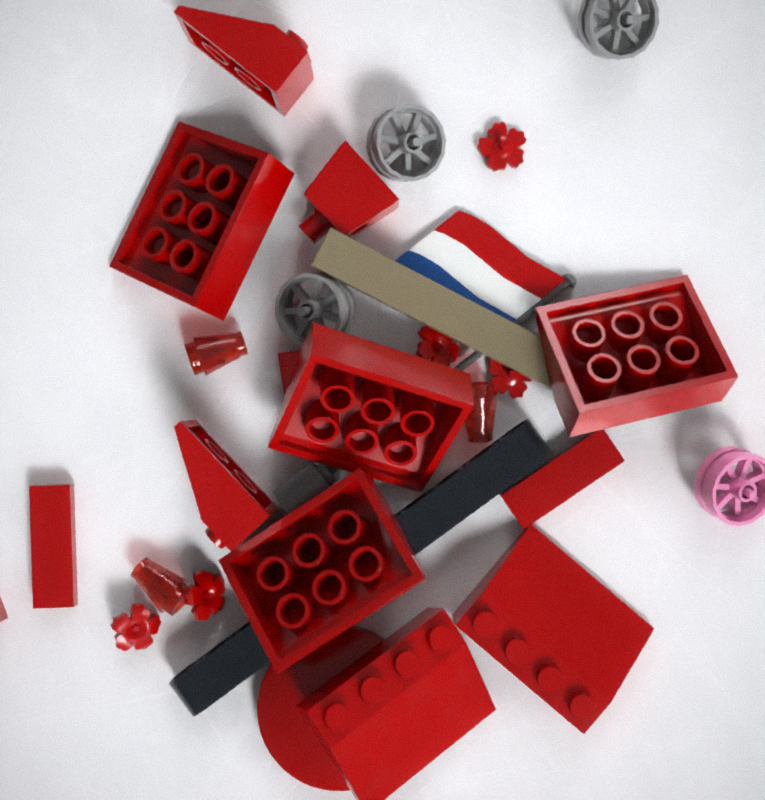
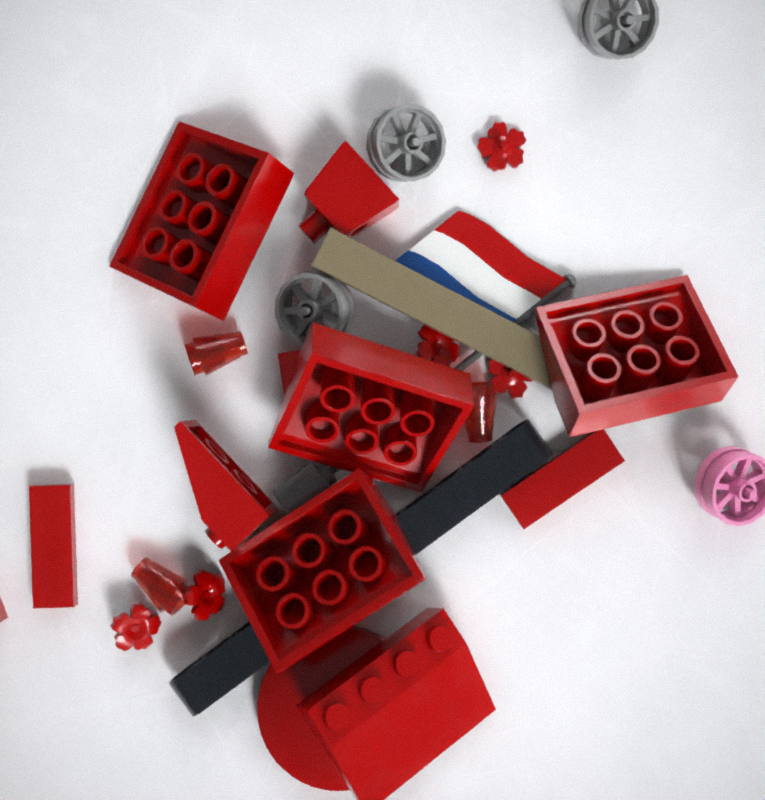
red slope [174,5,314,117] -> none
red slope [452,524,654,734] -> none

